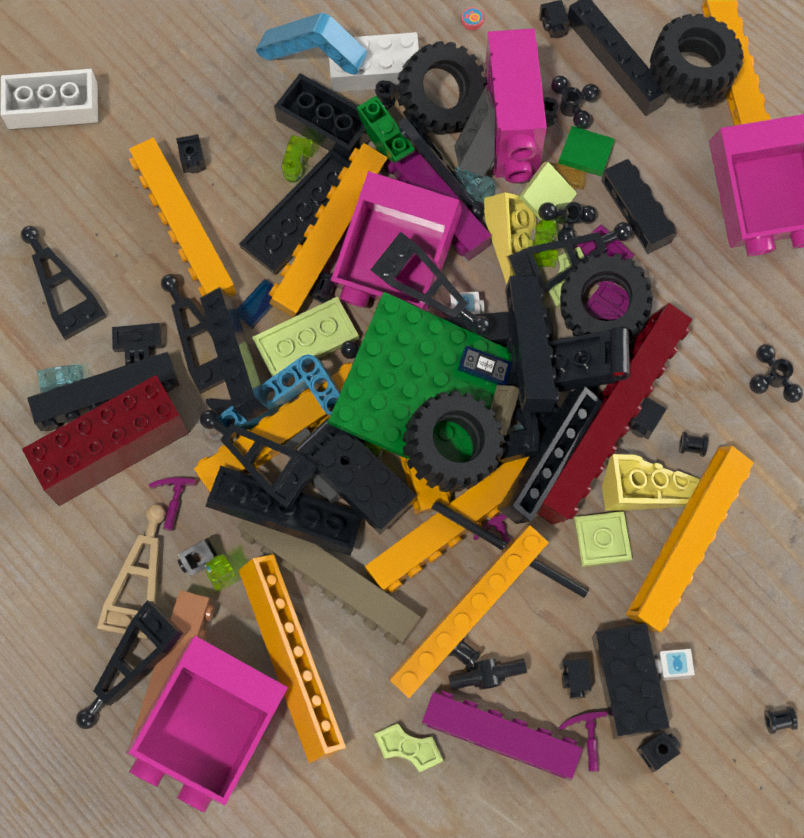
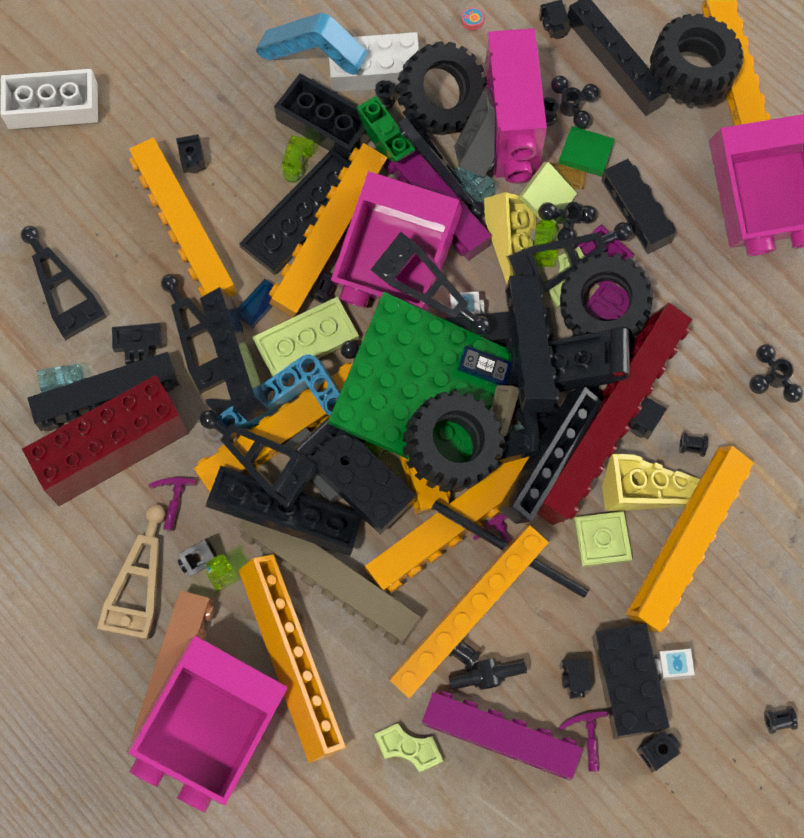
black plate [76,600,183,729] -> none

